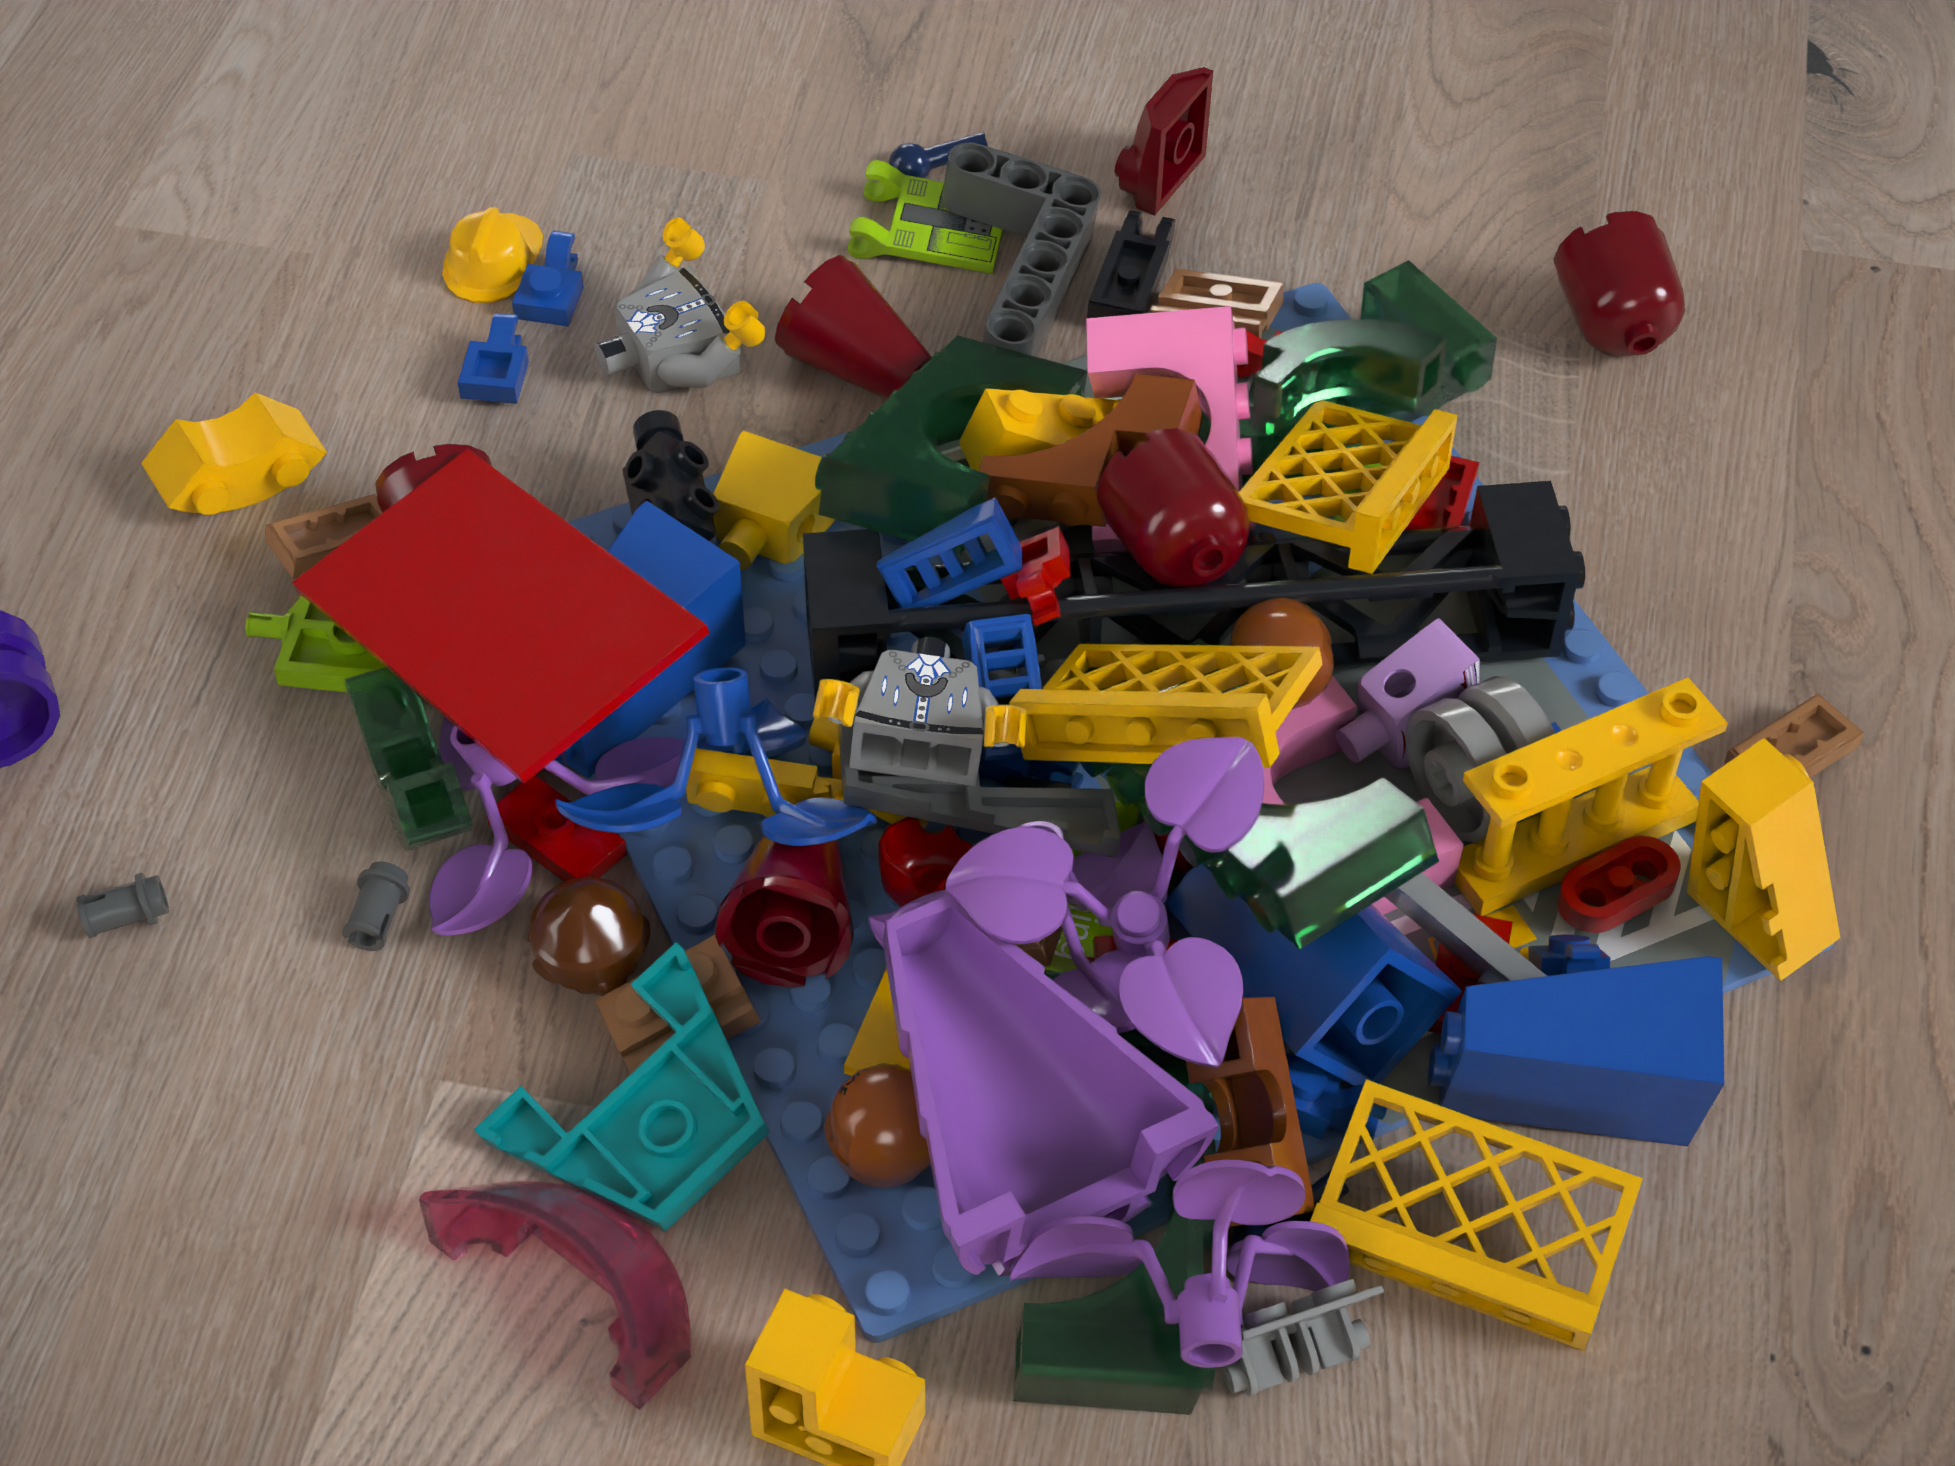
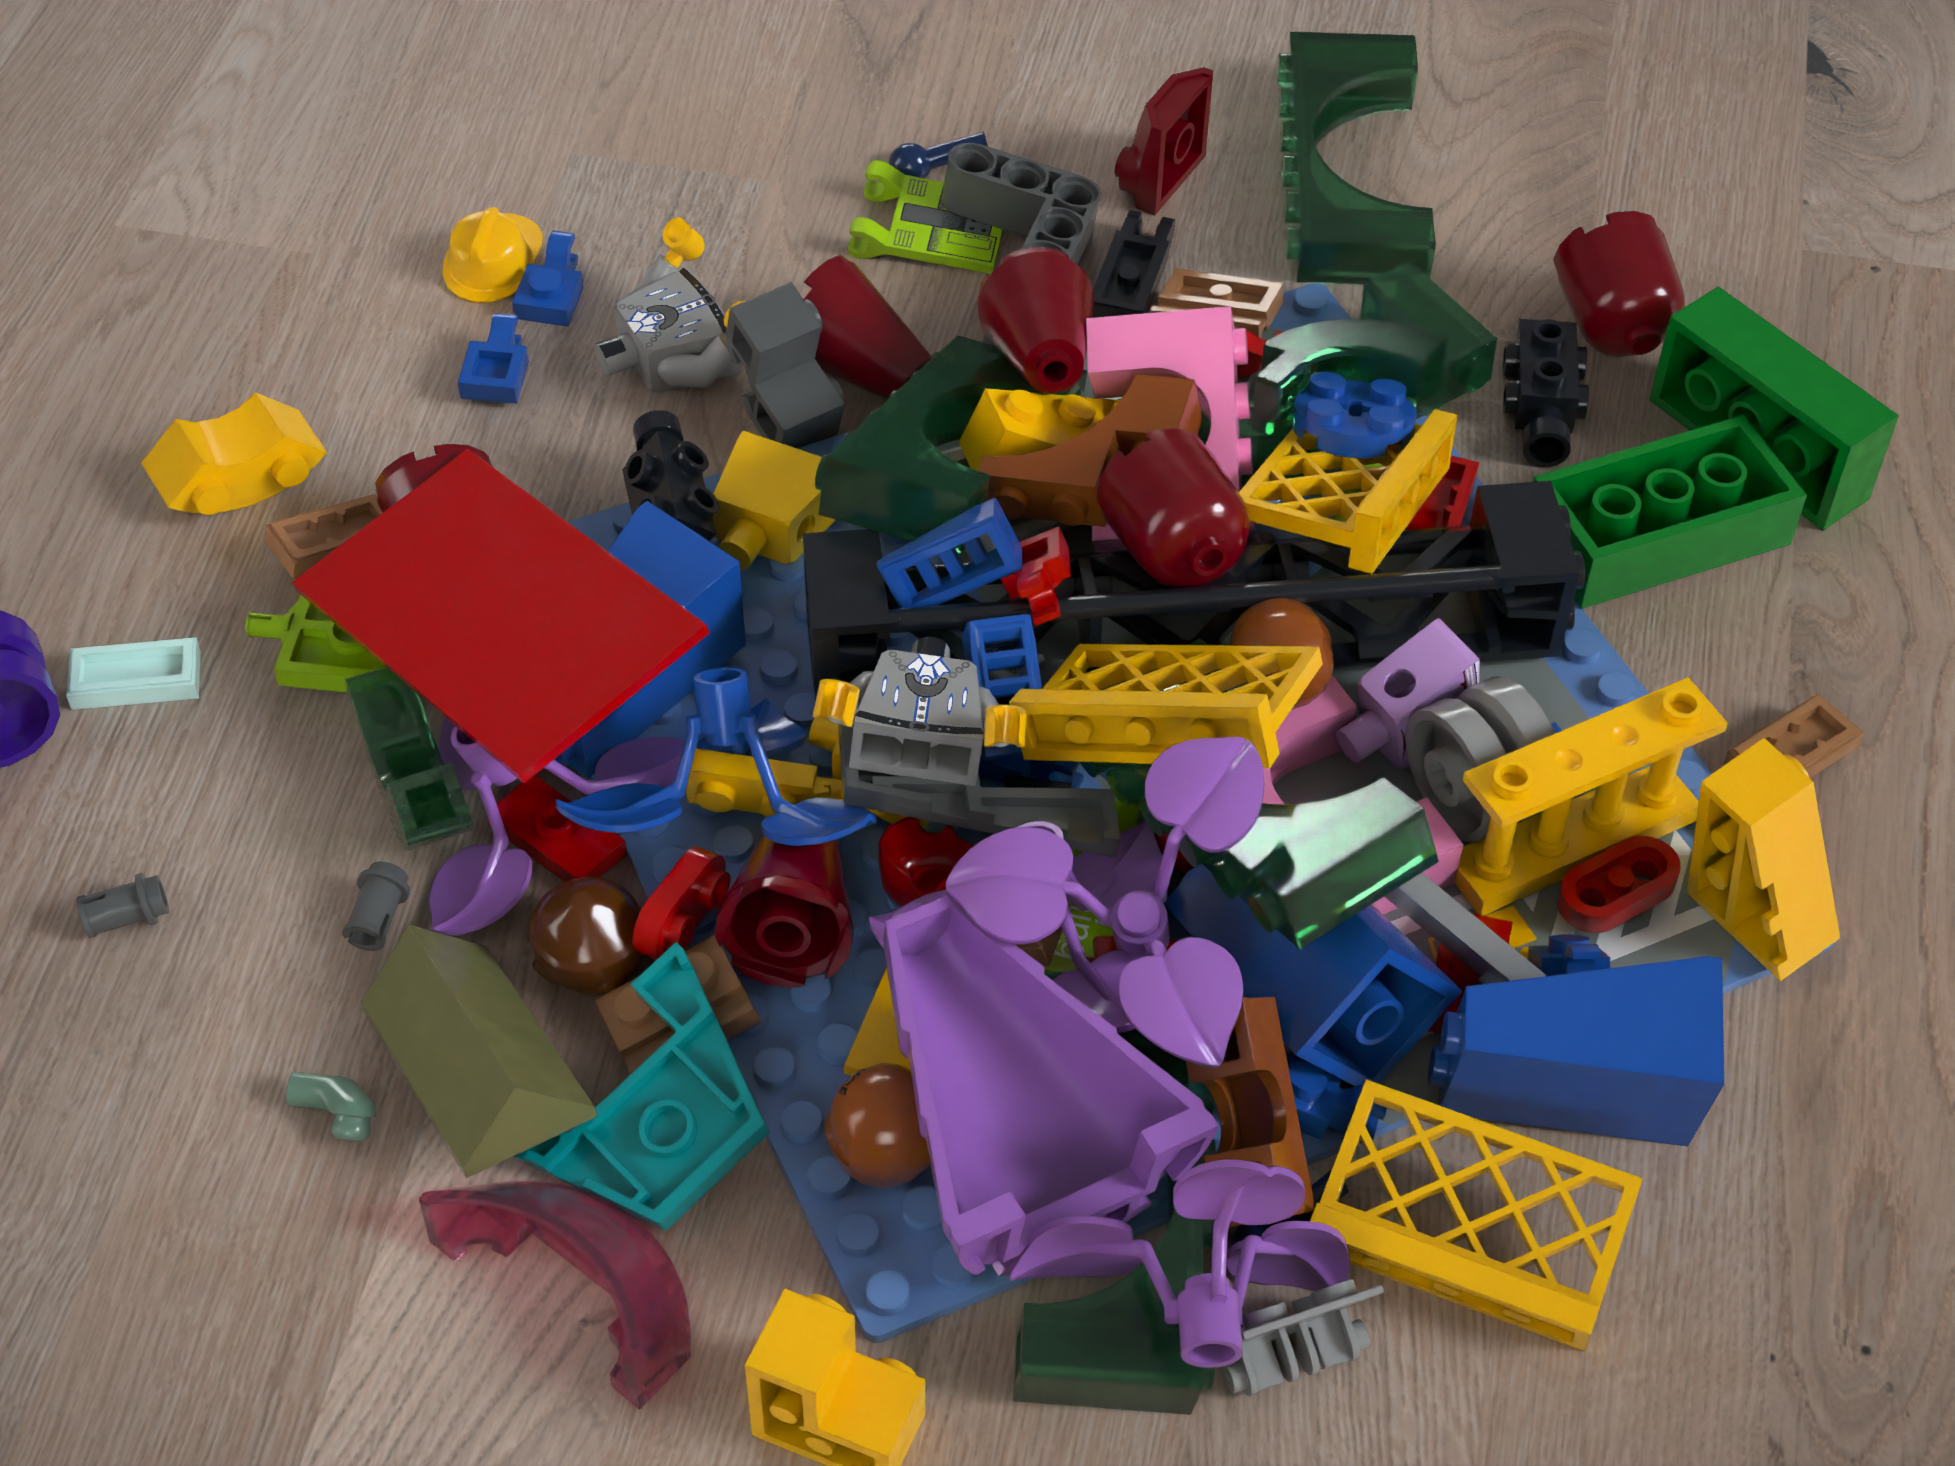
none -> light aqua tile [66,637,201,710]
none -> sand green arm [286,1071,376,1141]
none -> olive slope [361,924,597,1178]
none -> red plate [633,846,731,960]
none -> dark grey brick [725,282,845,448]
none -> dark red cone [976,246,1094,393]
none -> clear green arch [1276,32,1436,287]
none -> blue plate [1292,372,1417,459]
none -> black brick [1502,319,1589,467]
none -> green brick [1533,415,1807,609]
none -> green brick [1649,286,1899,531]

